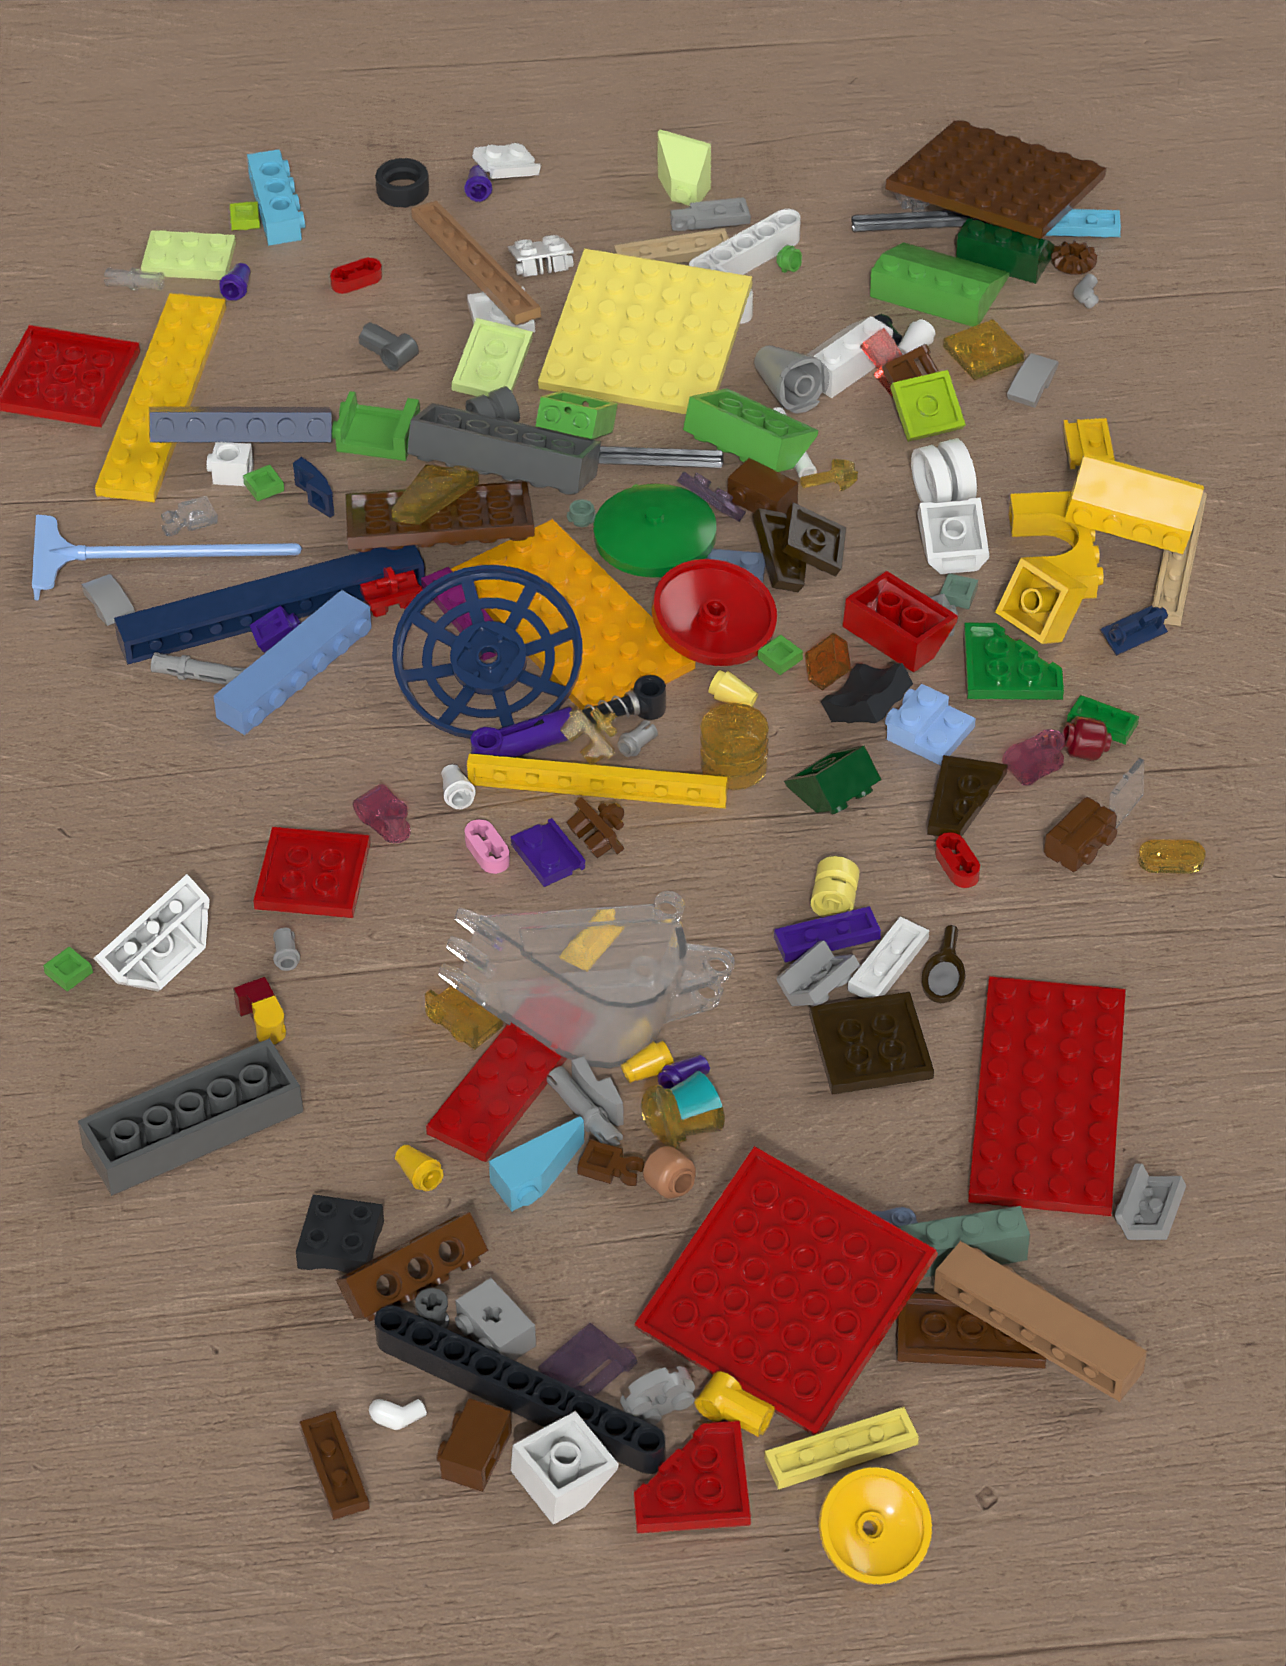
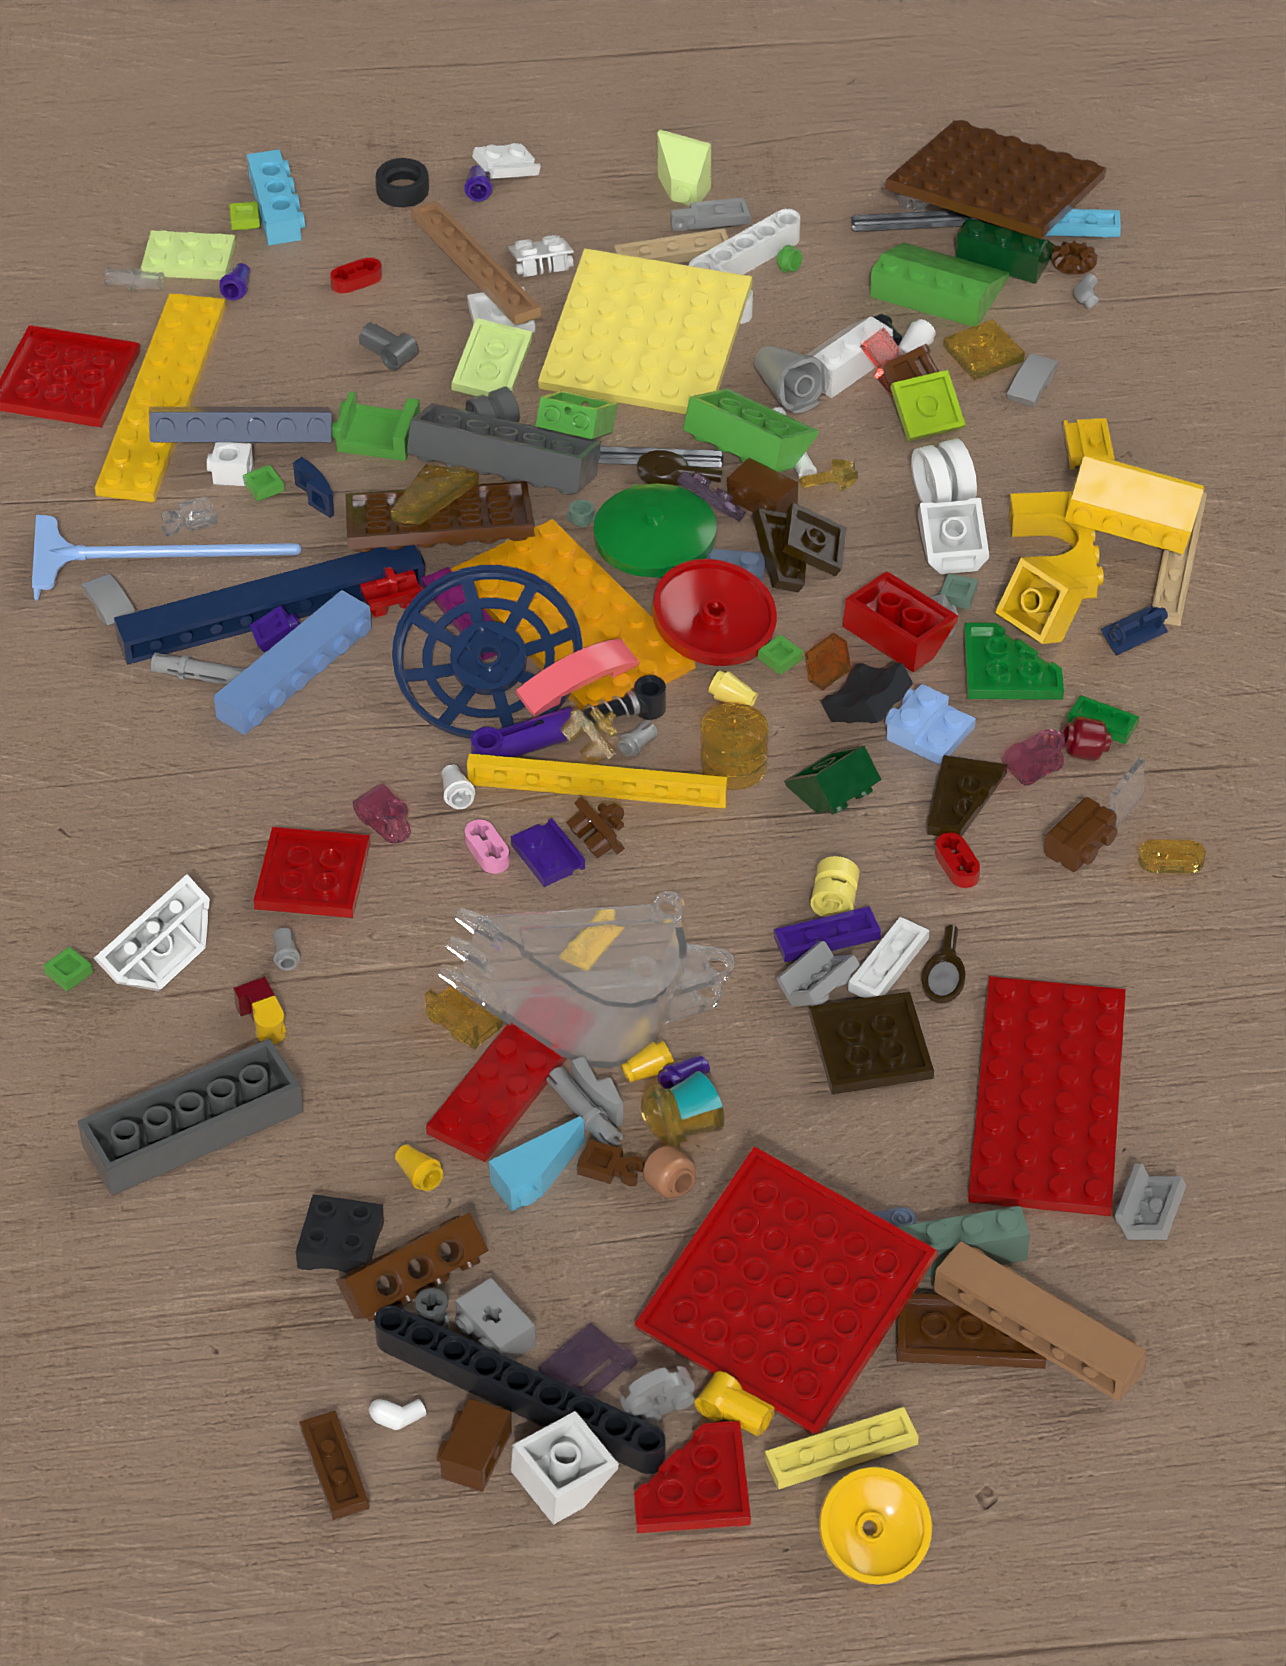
none -> coral slope [516,639,639,717]
none -> dark brown piece [637,450,722,486]

